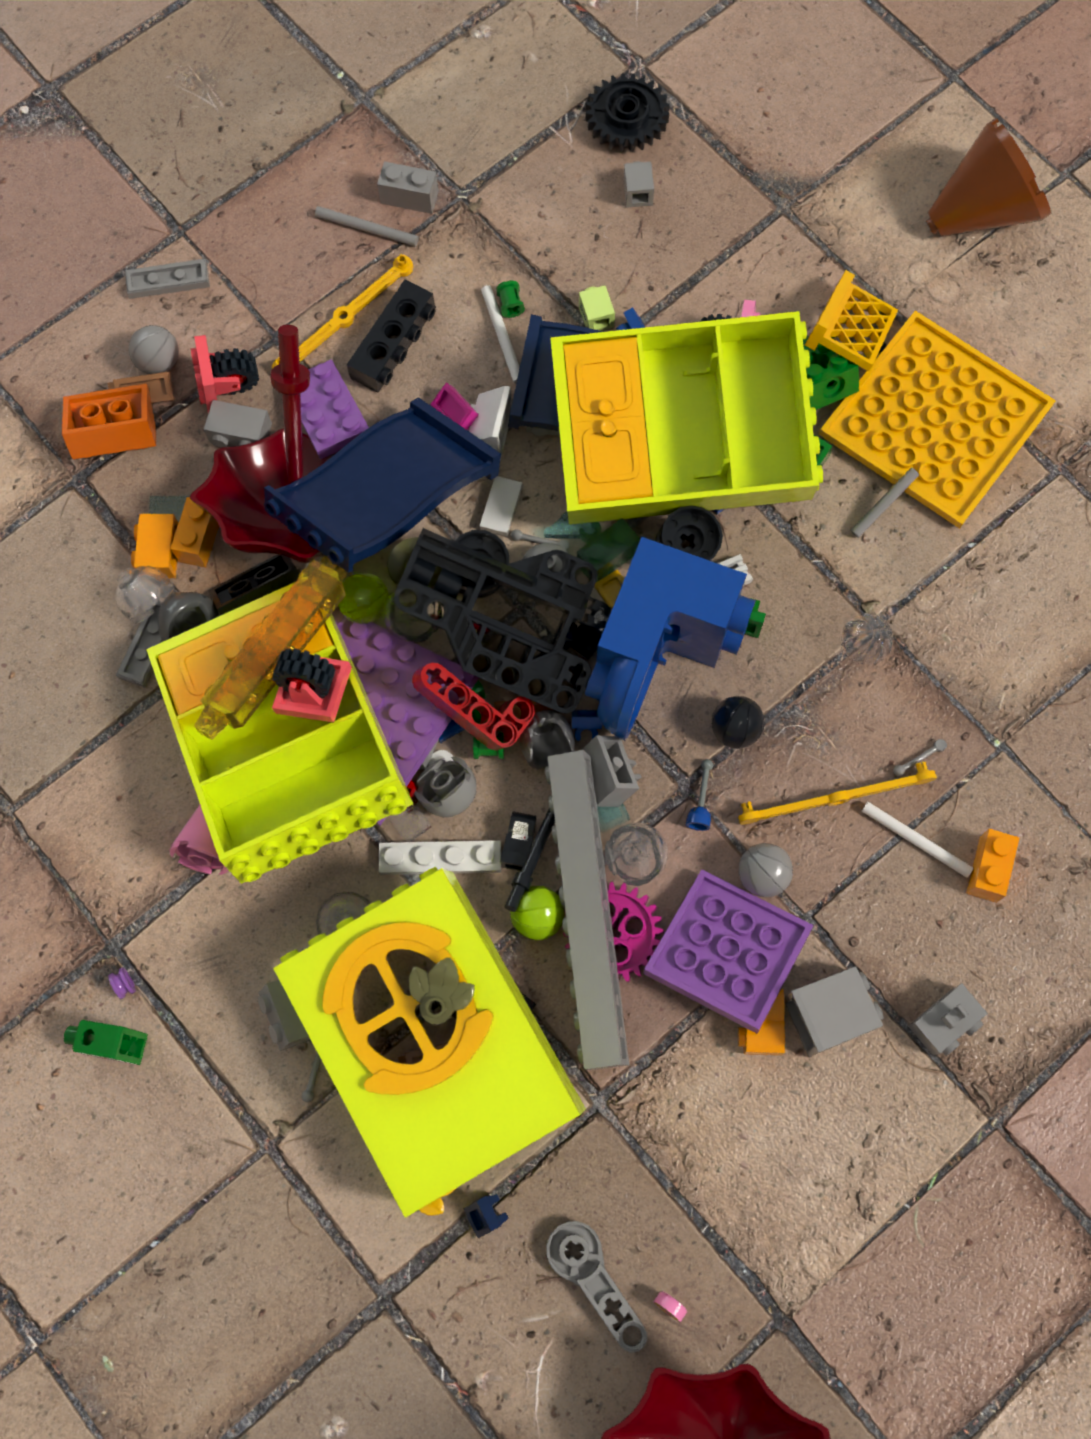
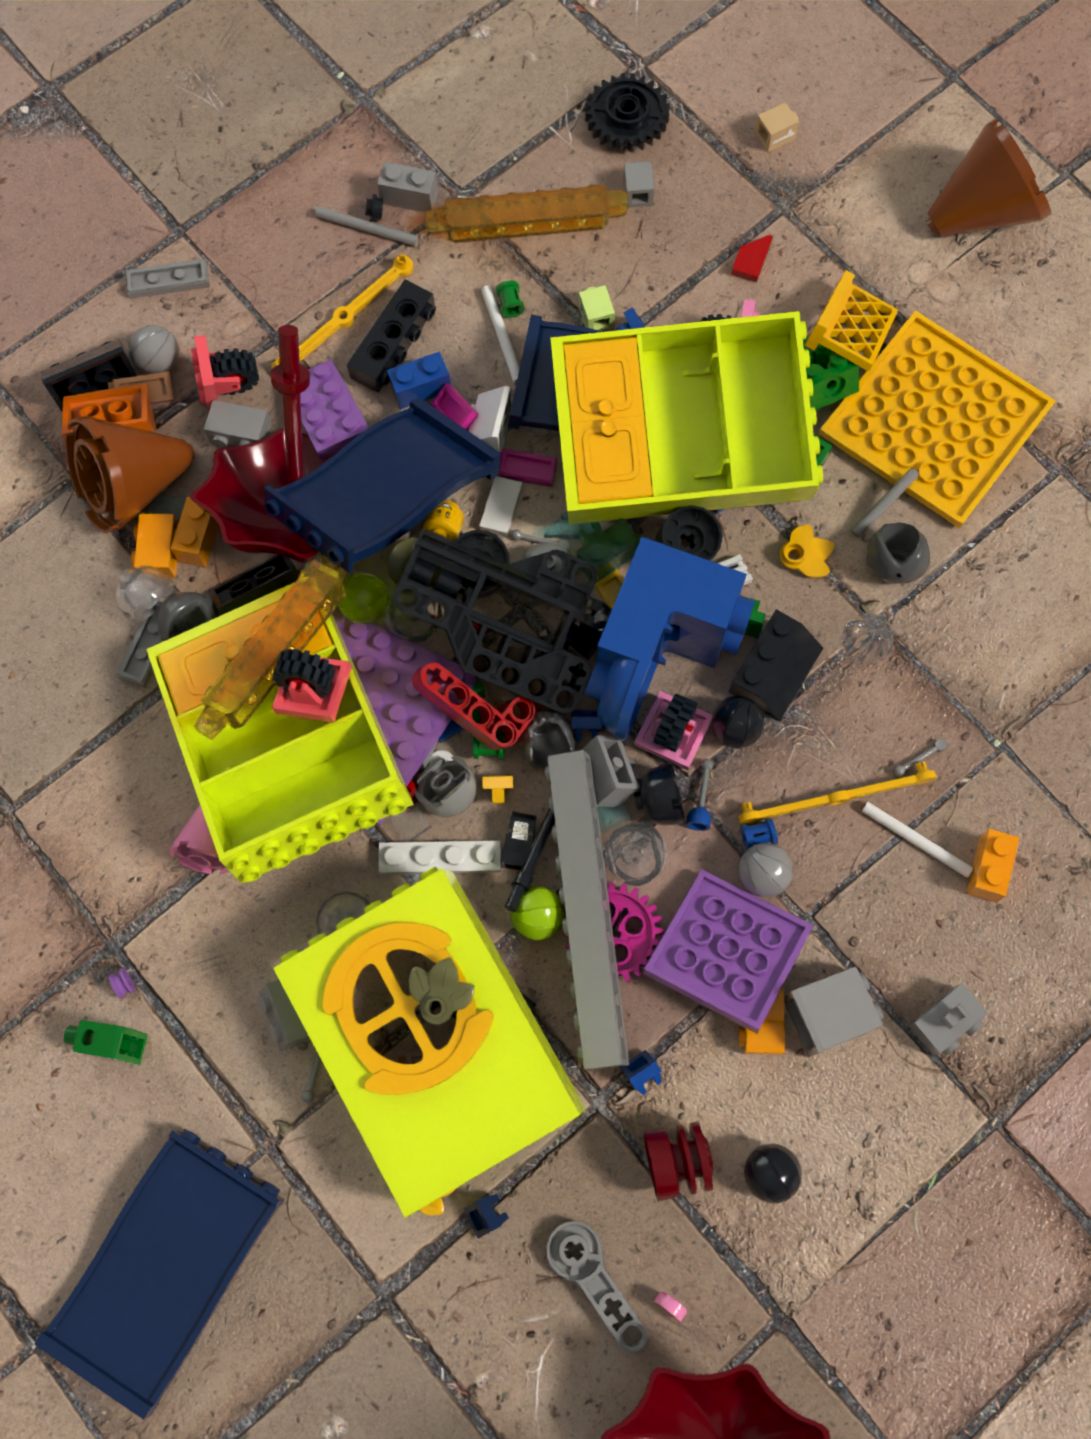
none -> dark blue panel [34,1129,285,1420]
none -> black slope [41,339,137,412]
none -> dark orange cone [65,416,195,533]
none -> black plate [365,194,383,222]
none -> blue brick [387,351,451,409]
none -> yellow head [423,500,464,541]
none -> clear yellow hinge [425,185,629,243]
none -> yellow tile [482,774,514,803]
none -> dark pink tile [498,448,558,487]
none -> blue tile [619,1050,662,1095]
none -> bright pink plate [634,691,712,770]
none -> black cylinder [634,763,684,826]
none -> dark red wheel [643,1121,714,1201]
none -> black slope [729,609,823,721]
none -> red tile [731,235,773,282]
none -> blue bush [740,818,778,850]
none -> black piece [744,1143,802,1204]
none -> tan brick [755,102,799,152]
none -> yellow plate [779,524,835,578]
none -> dark grey piece [866,522,930,584]

